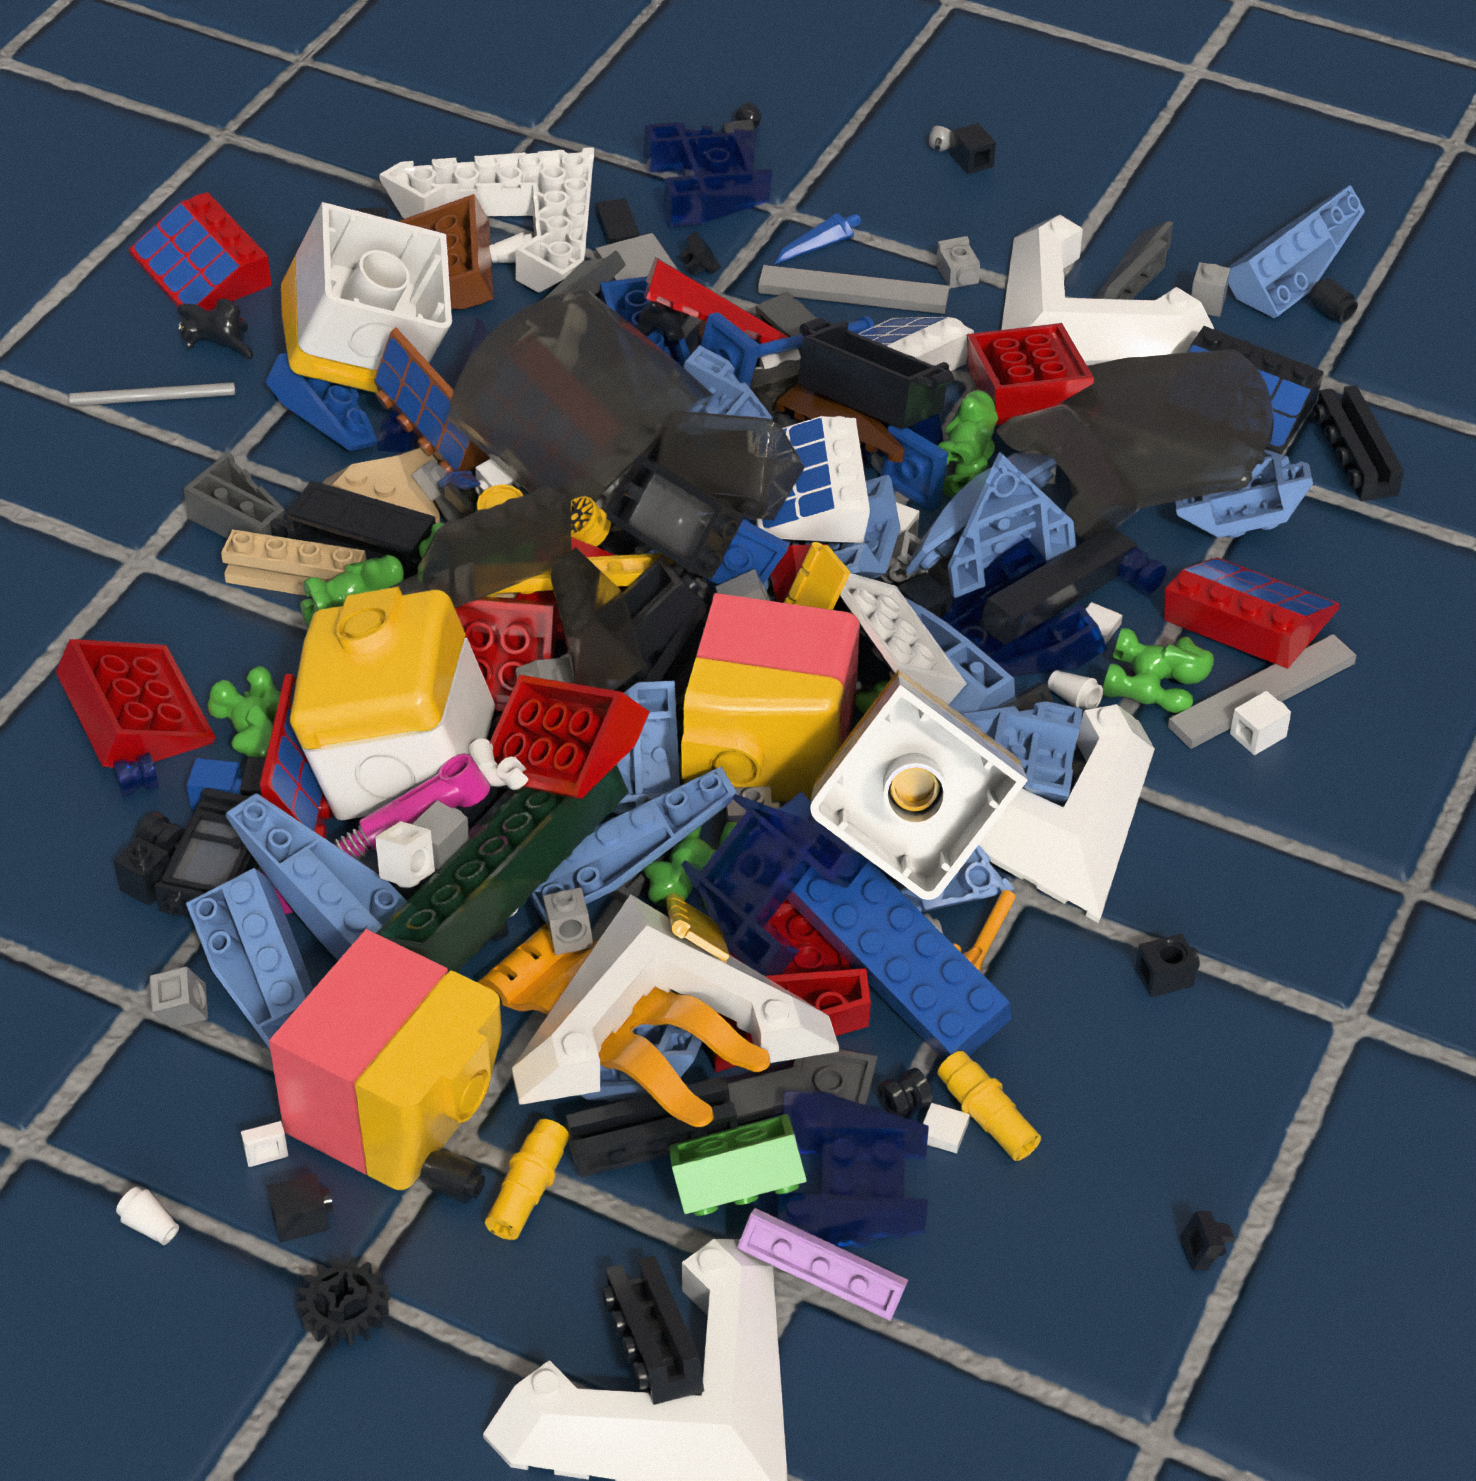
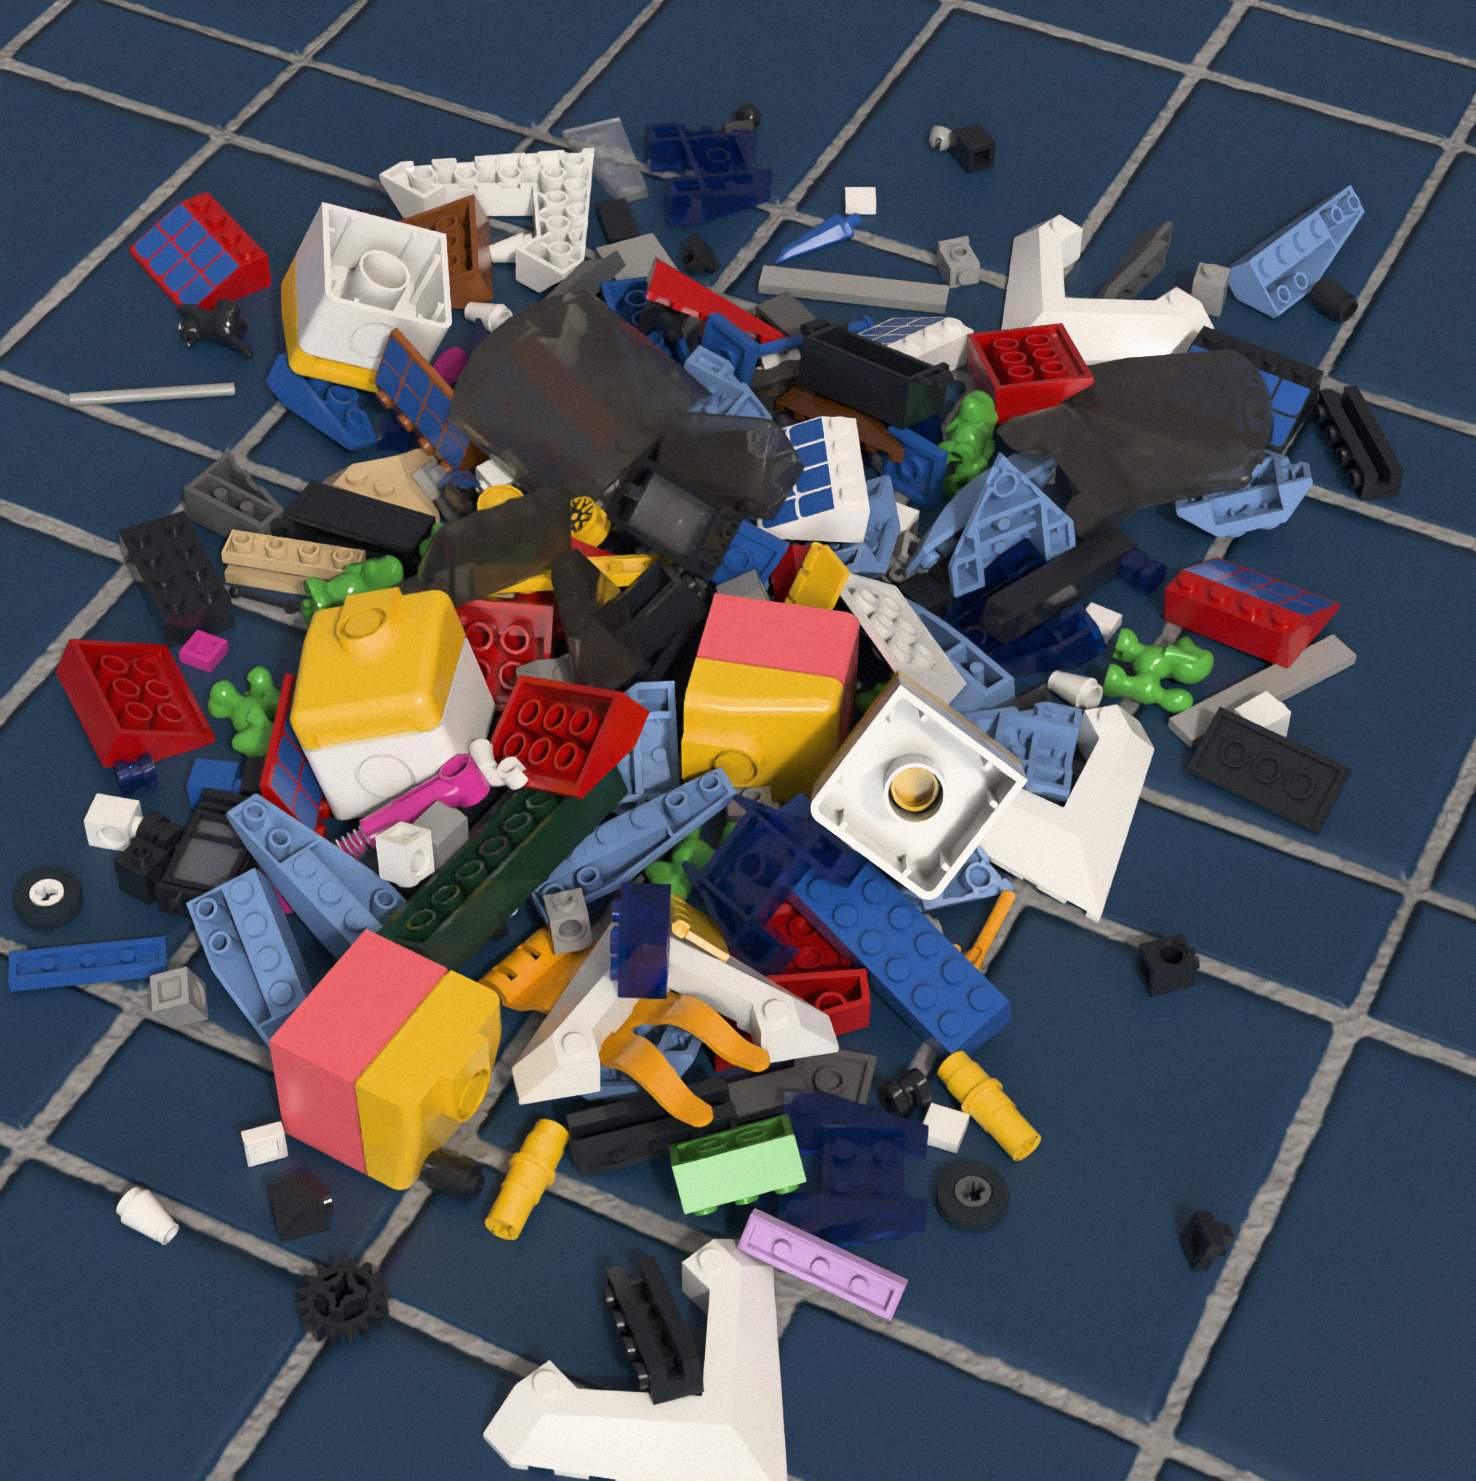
none -> blue plate [8,936,168,992]
none -> black bush [13,867,83,930]
none -> white brick [84,794,145,851]
none -> black brick [118,511,235,649]
none -> dark pink tile [178,630,229,673]
none -> black hinge [229,585,298,614]
none -> dark pink piece [433,347,467,385]
none -> white cone [464,302,513,335]
none -> clear wing [562,117,648,202]
none -> clear blue brick [610,882,671,999]
none -> white tile [845,187,876,215]
none -> black bush [935,1161,1010,1233]
none -> black tile [1186,707,1352,836]

